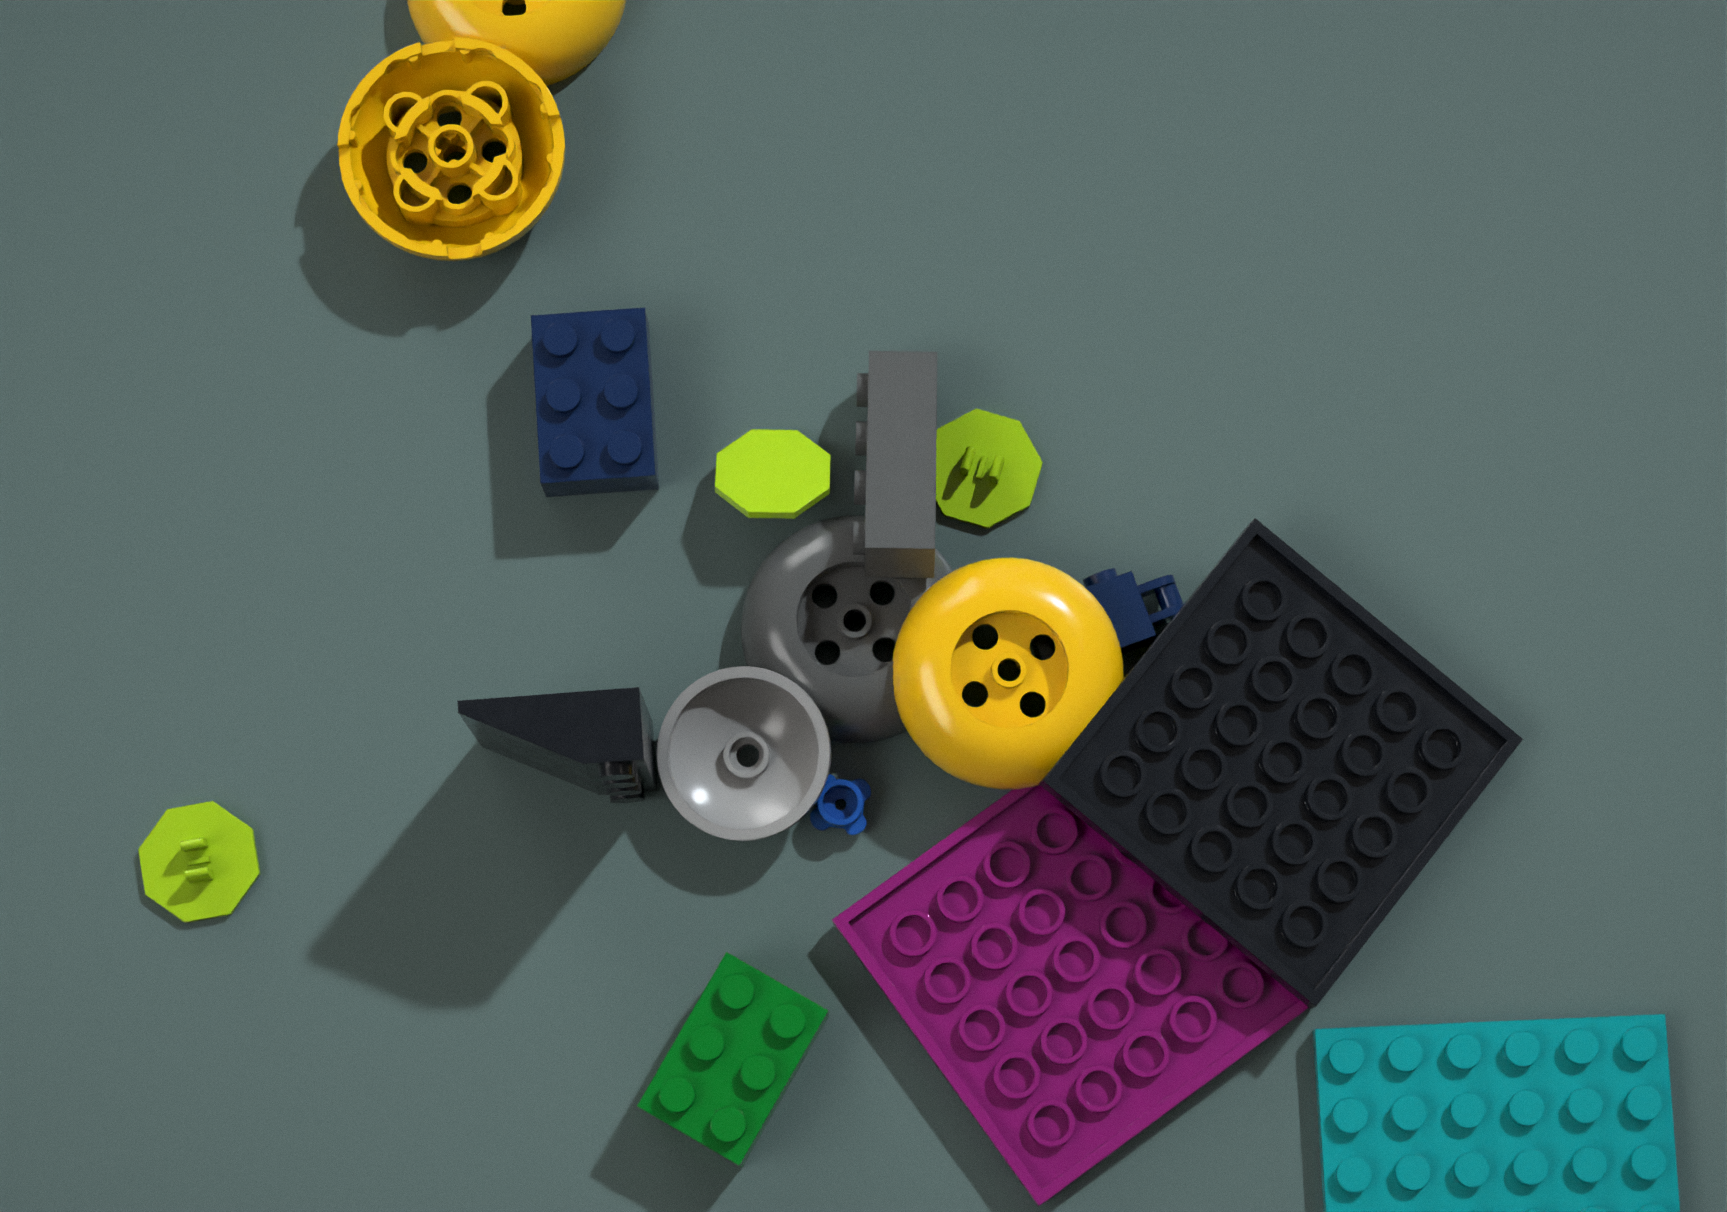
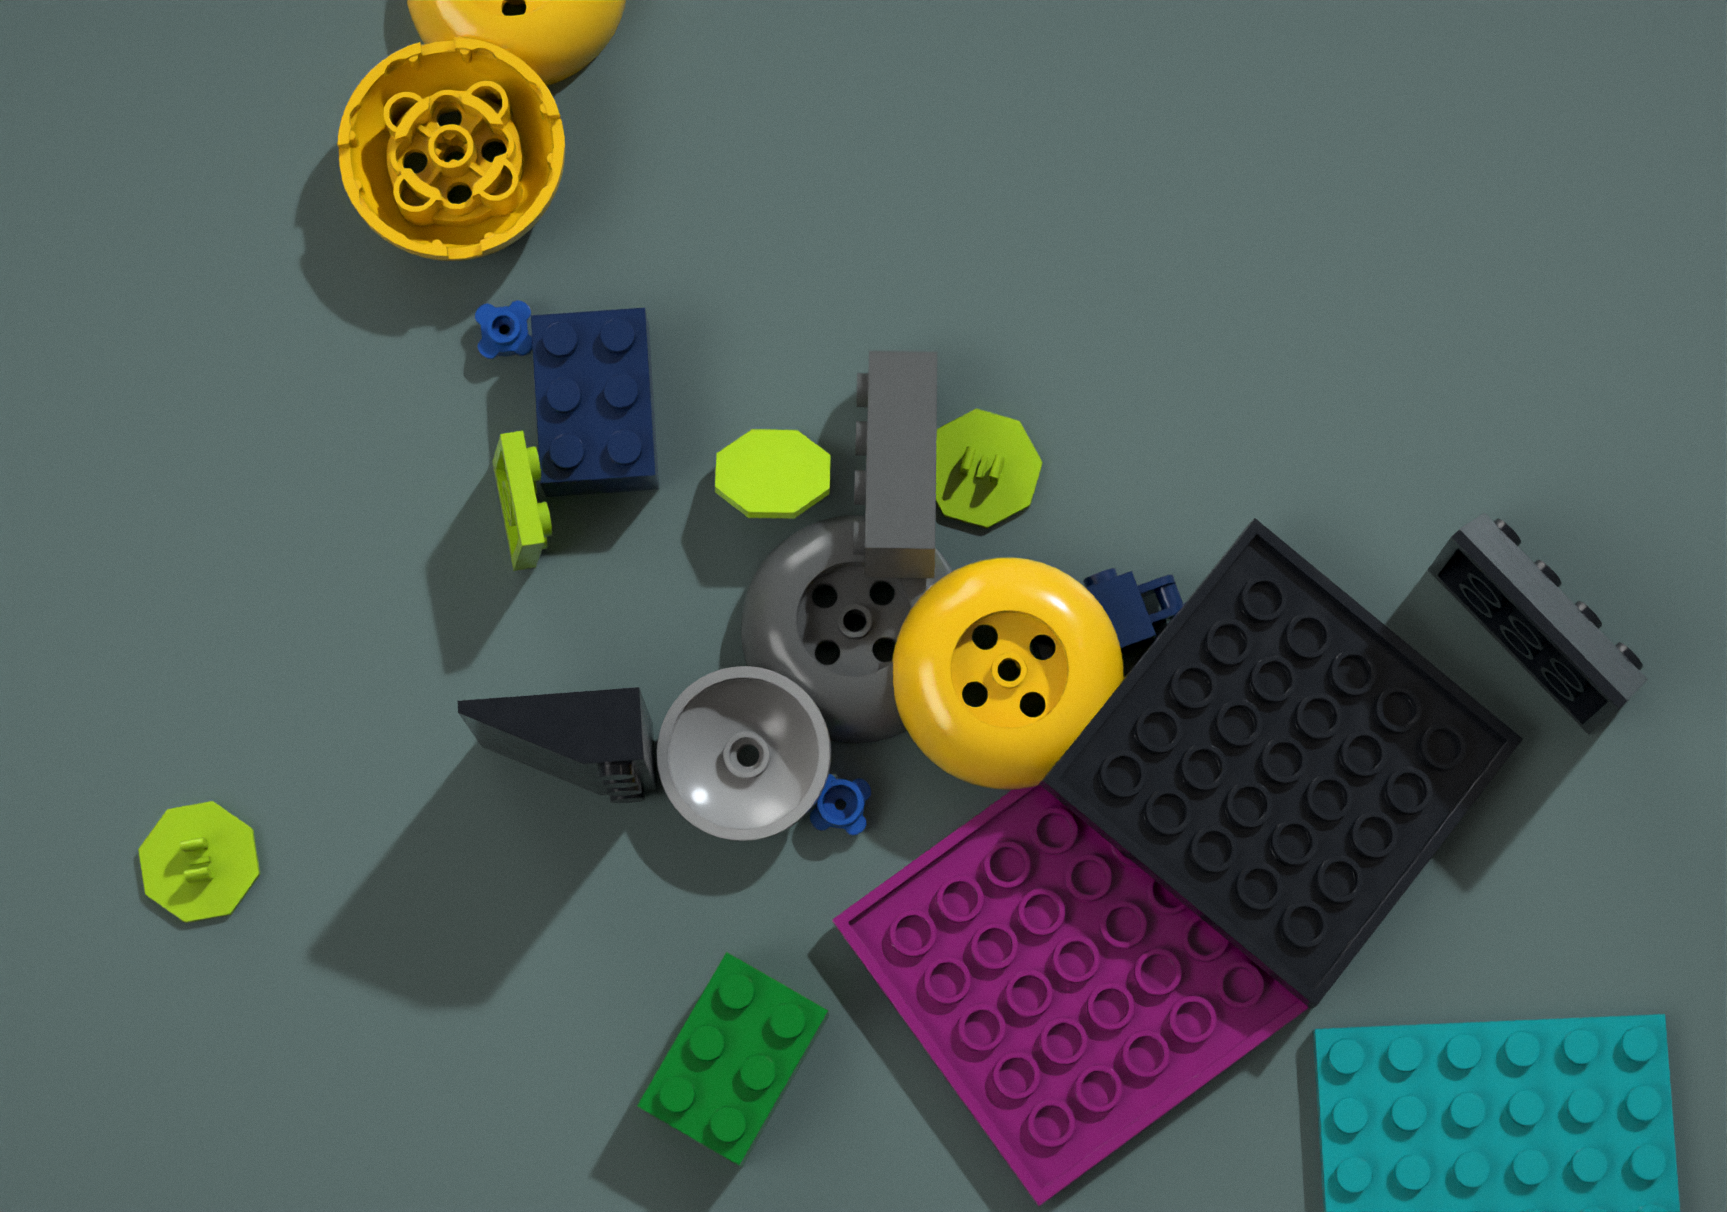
none -> blue plate [475,300,533,359]
none -> lime plate [492,431,552,571]
none -> black slope [1428,513,1648,735]

